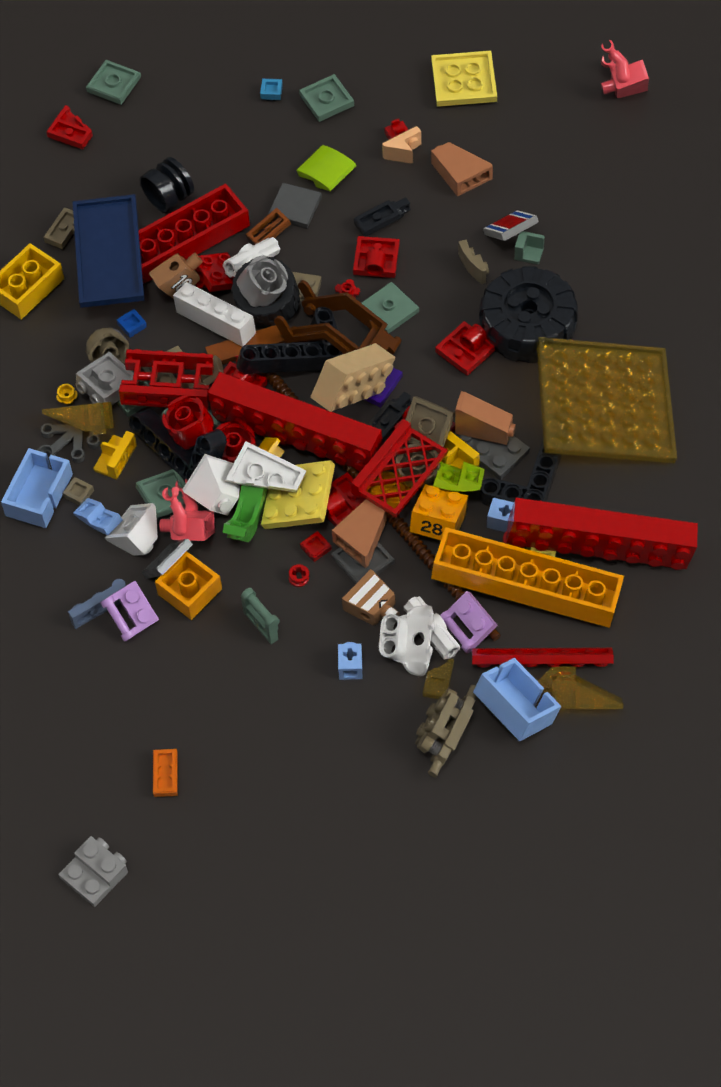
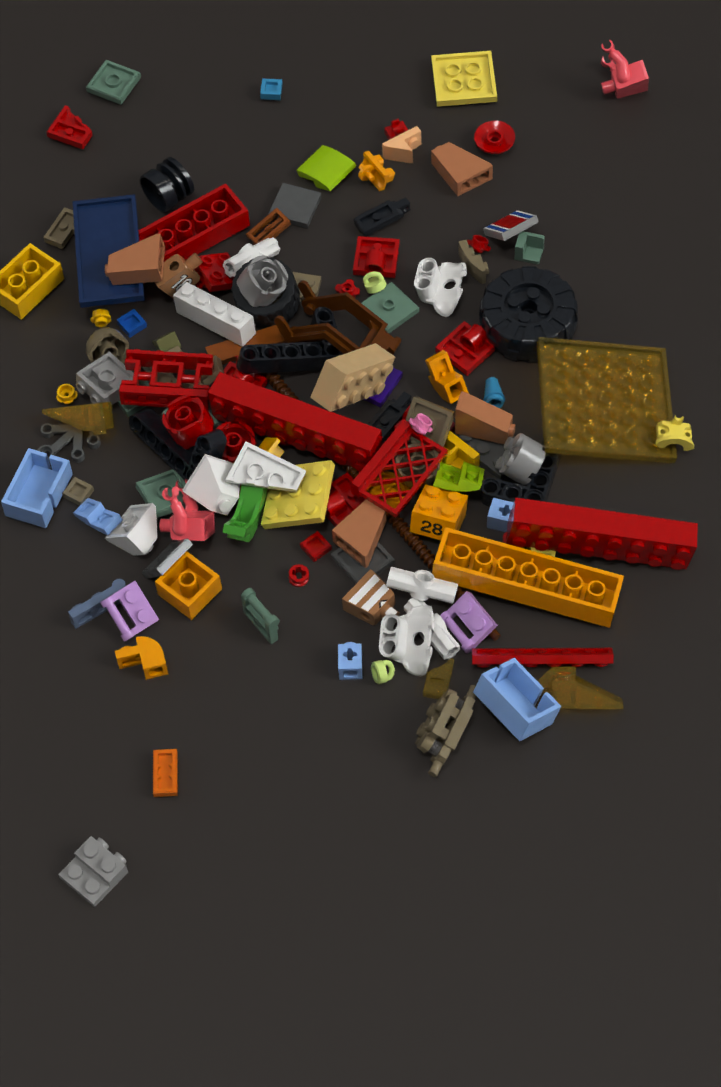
yellow panel [94,431,137,480] -> none
sand green plate [299,74,354,122] -> none
none -> yellow plate [90,309,111,327]
none -> nougat slope [105,234,165,285]
none -> light orange brick [115,636,168,680]
none -> olive slope [152,331,182,352]
none -> light orange hips [358,151,395,191]
none -> yellowish green tile [363,271,387,294]
none -> yellowish green tile [371,660,395,685]
none -> white piece [386,567,458,604]
none -> bright pink plate [409,413,433,435]
none -> white piece [414,258,467,317]
none -> light orange brick [425,350,469,404]
none -> red plate [467,235,491,253]
none -> red dish [474,121,515,154]
none -> dark azure cone [483,377,505,408]
none -> light grey brick [495,433,546,485]
none -> light yellow piece [656,415,694,451]

